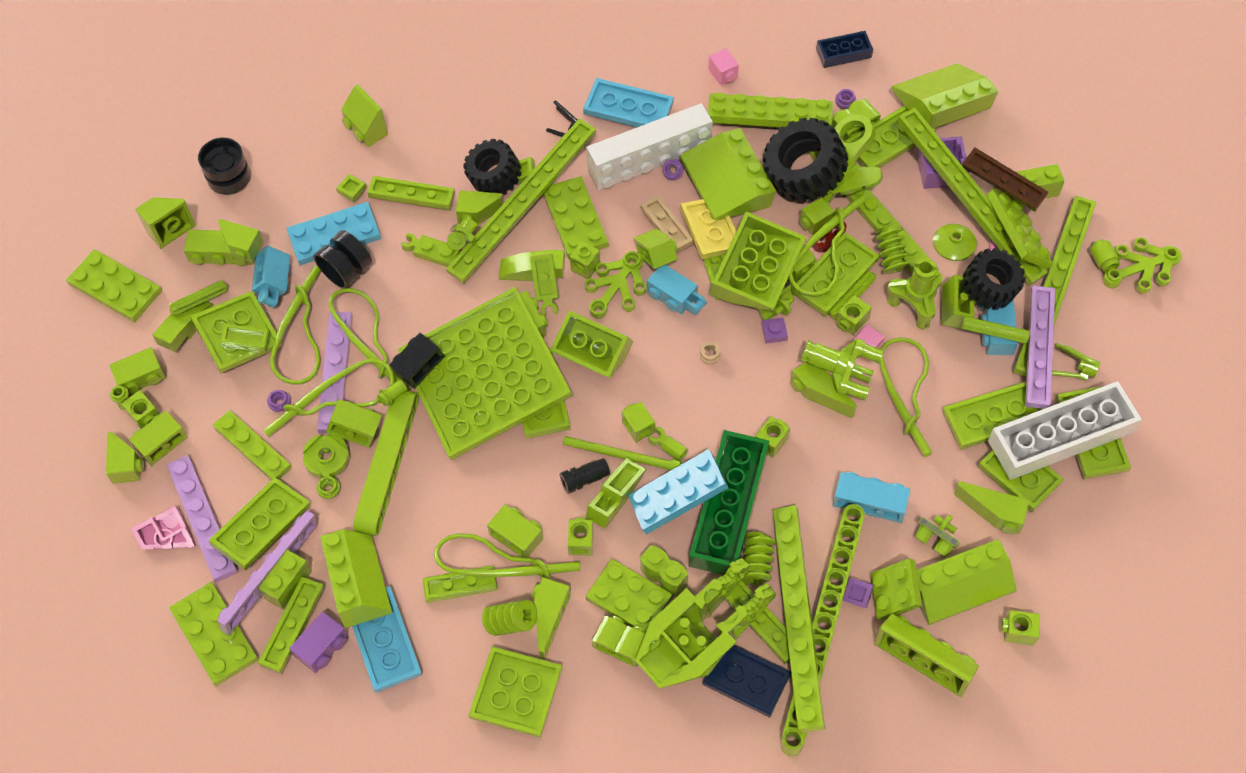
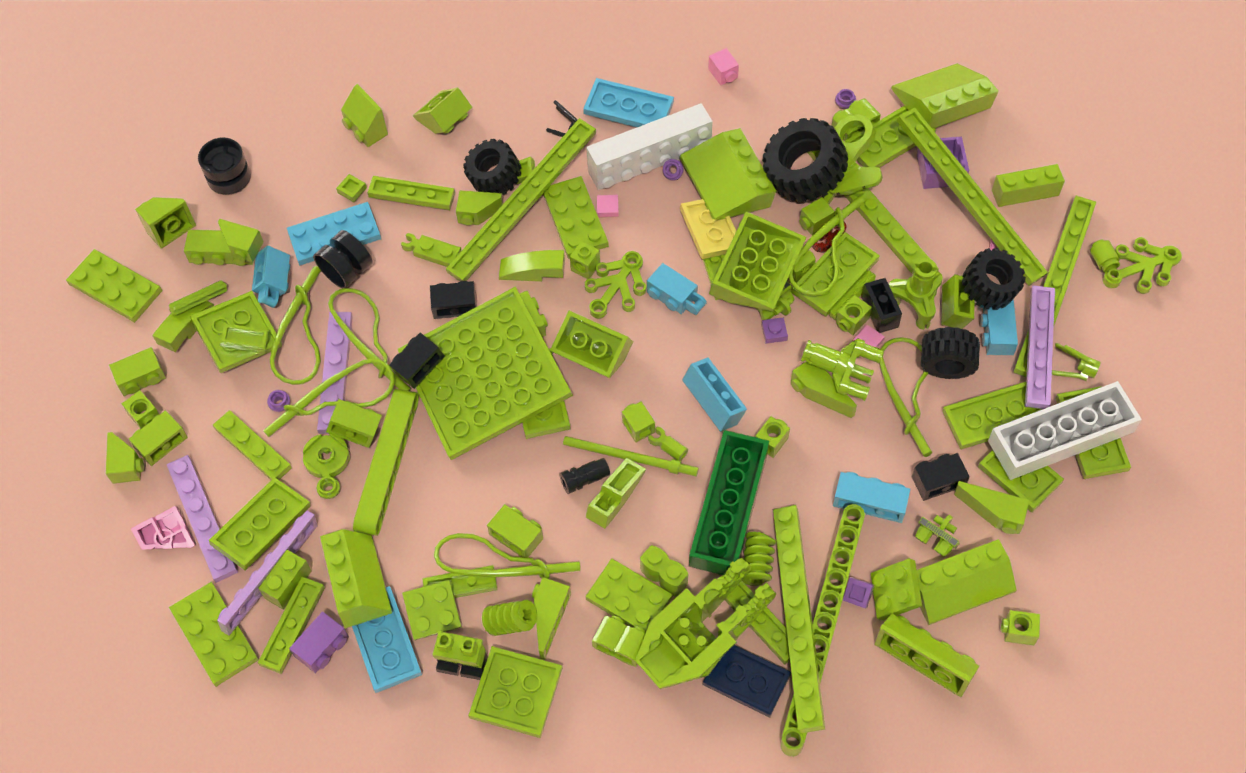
lime pin [110,386,129,410] -> none
lime pin [377,379,407,406] -> none
lime hips [447,217,478,250] -> none
lime plate [530,253,559,315] -> none
lime brick [568,517,593,556] -> none
plate [628,449,729,535] -> none
lime brick [633,228,678,269] -> none
tan plate [641,195,694,254] -> none
tan bush [700,342,720,364] -> none
lime plate [708,92,833,127] -> none
dark blue piece [816,30,873,68] -> none
lime piece [875,226,910,274] -> none
lime dish [933,224,977,261] -> none
reddish brown plate [962,147,1048,212] -> none
lime axle [962,316,1030,343] -> none
lime plate [986,189,1053,270] -> none
none -> lime plate [402,580,462,640]
none -> lime slope [412,87,472,134]
none -> black brick [430,281,477,319]
none -> lime hips [432,631,488,680]
none -> bright pink tile [597,195,619,217]
none -> medium azure brick [682,357,747,432]
none -> black brick [862,278,902,333]
none -> black brick [912,453,970,501]
none -> black tyre [921,327,980,379]

